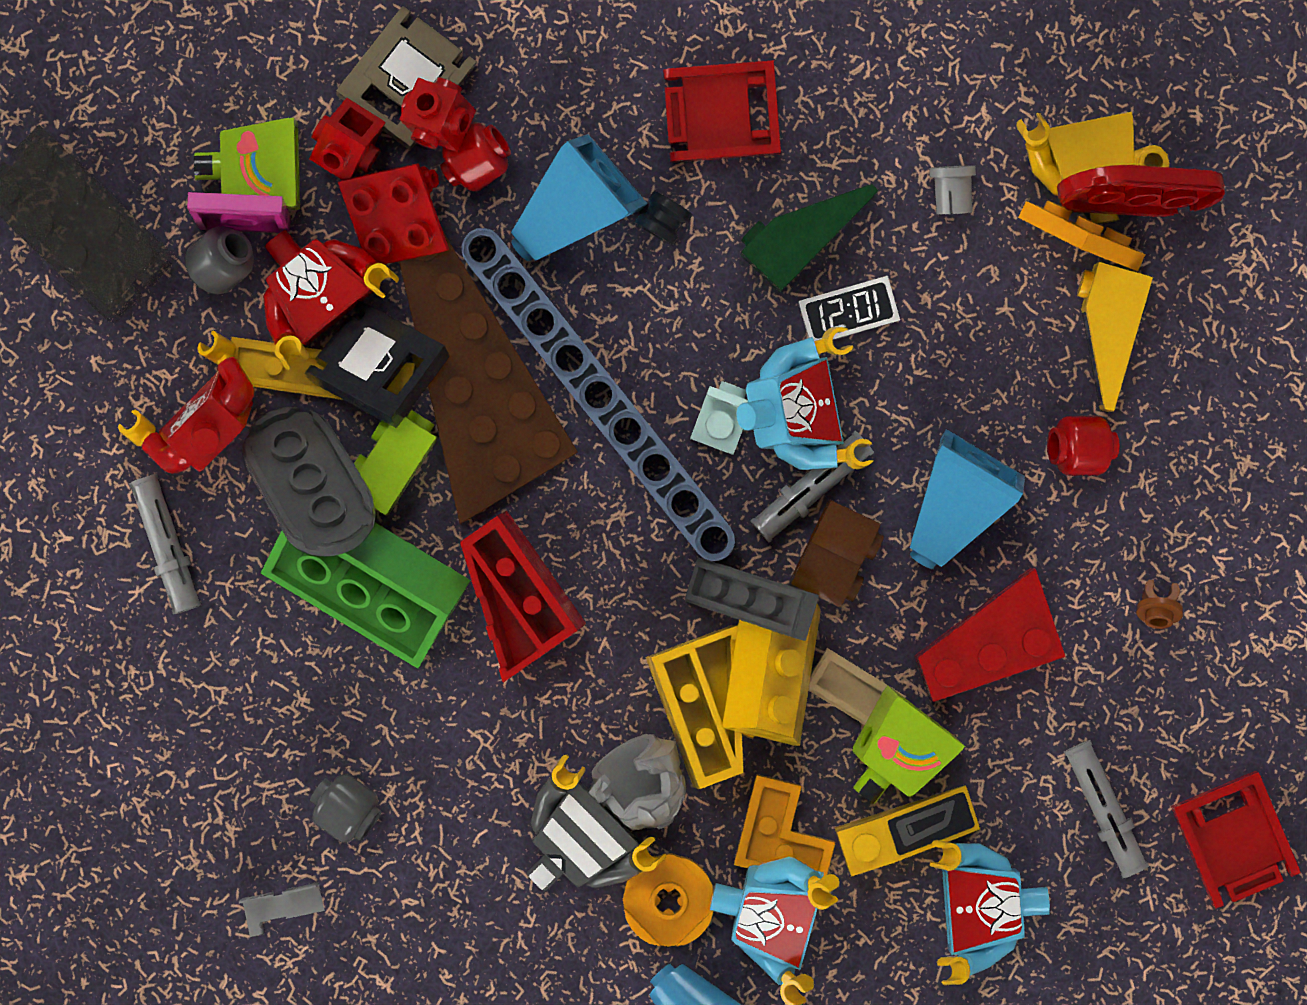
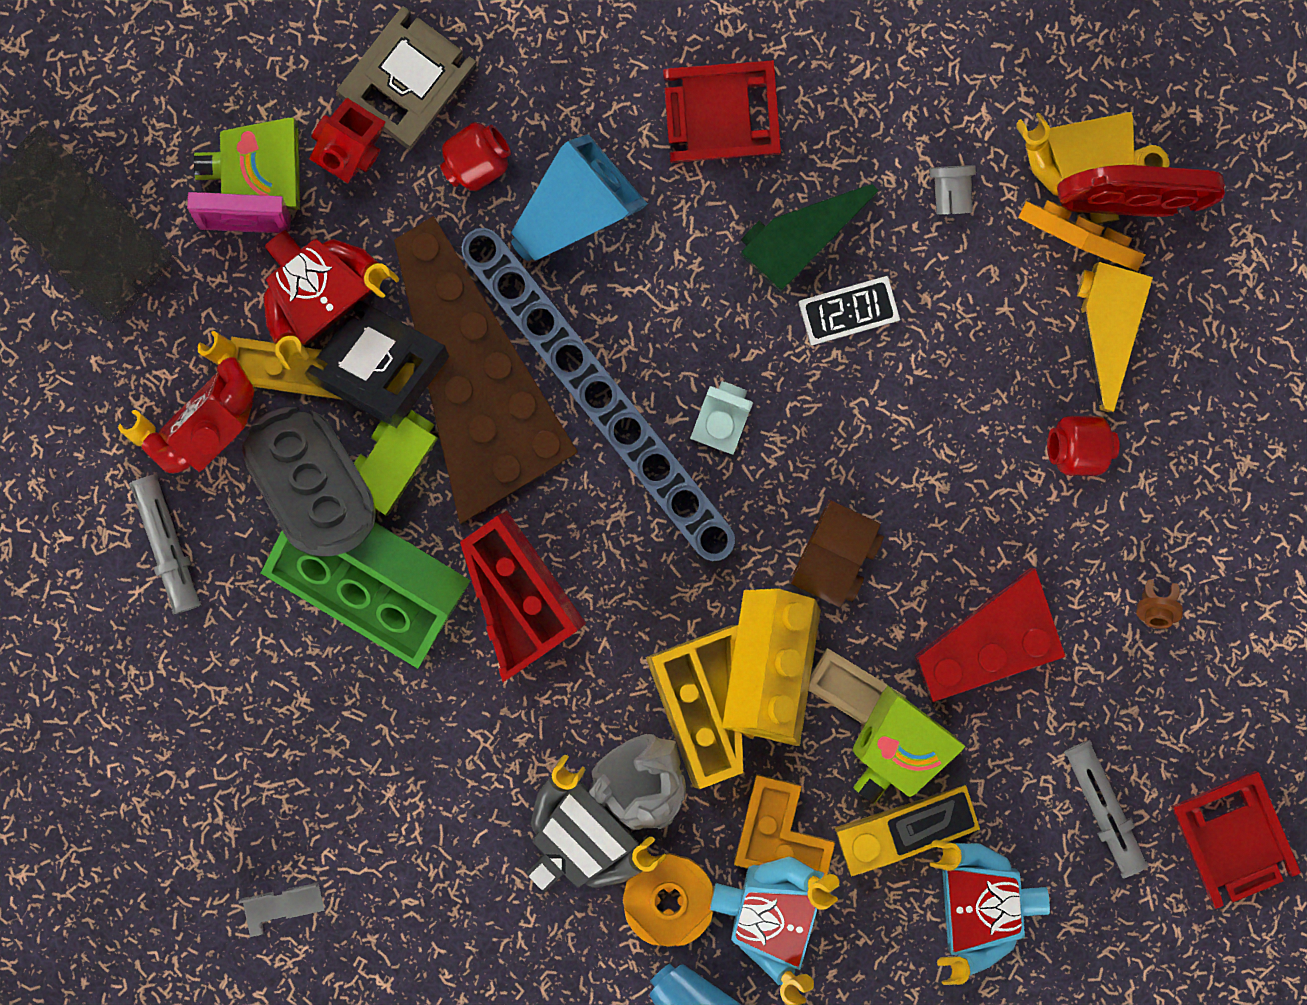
dark grey head [185,225,254,295] -> none
dark grey head [310,774,381,843] -> none
red hinge [338,163,449,264] -> none
red brick [399,77,477,152] -> none
black wheel [634,191,693,246] -> none
dark grey tile [685,557,819,641] -> none
torso [736,327,874,470] -> none
light grey pin [750,431,874,543] -> none
dark azure slope [910,429,1025,569] -> none

